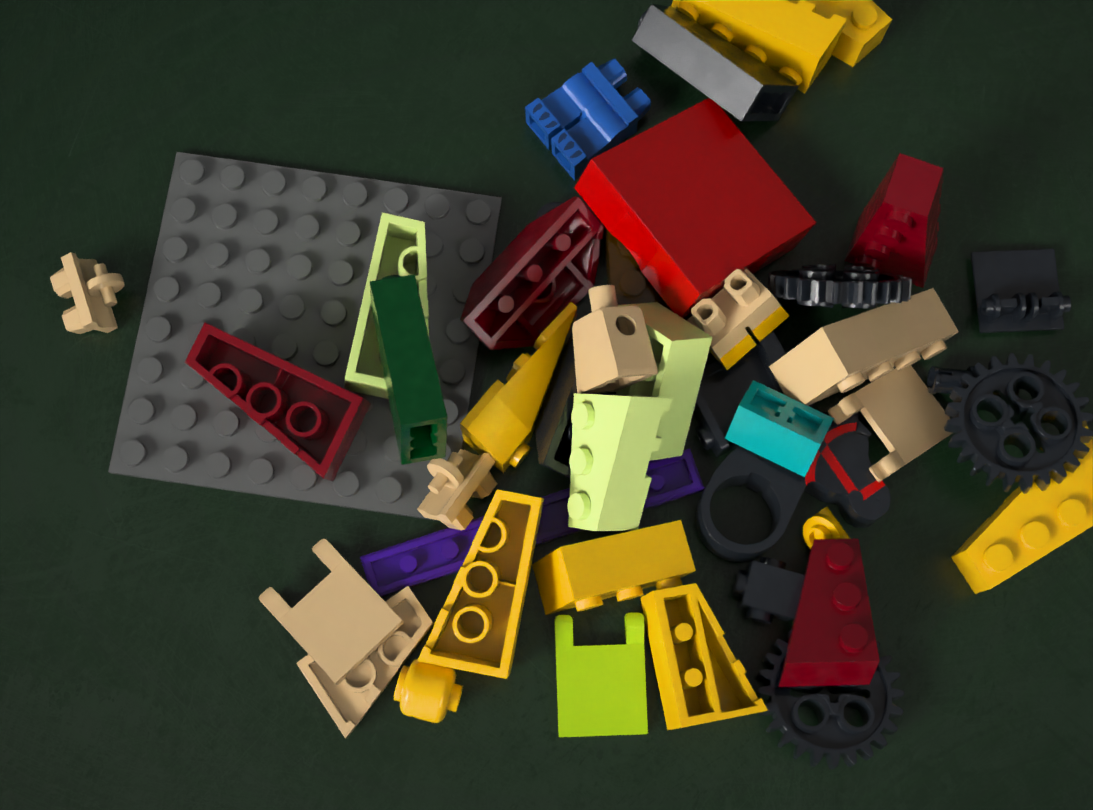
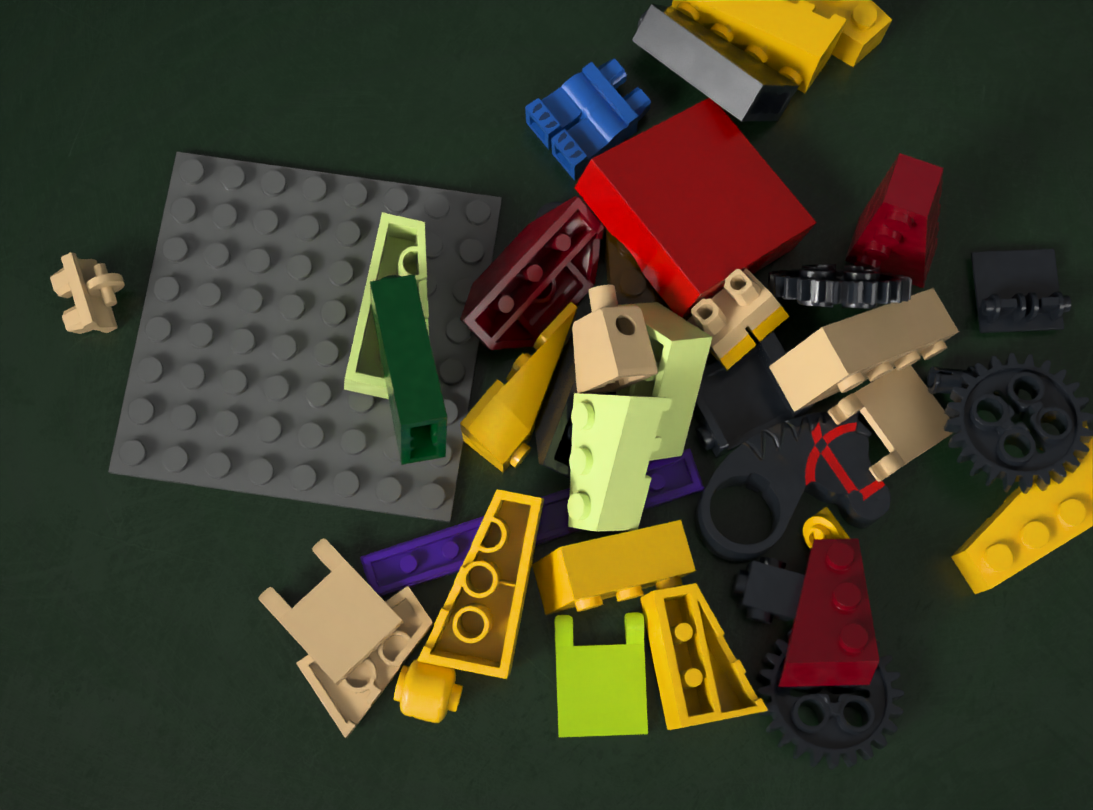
dark red wedge [185,322,371,481] -> none
tan hips [417,449,497,531] -> none
teal hinge [725,380,834,477] -> none

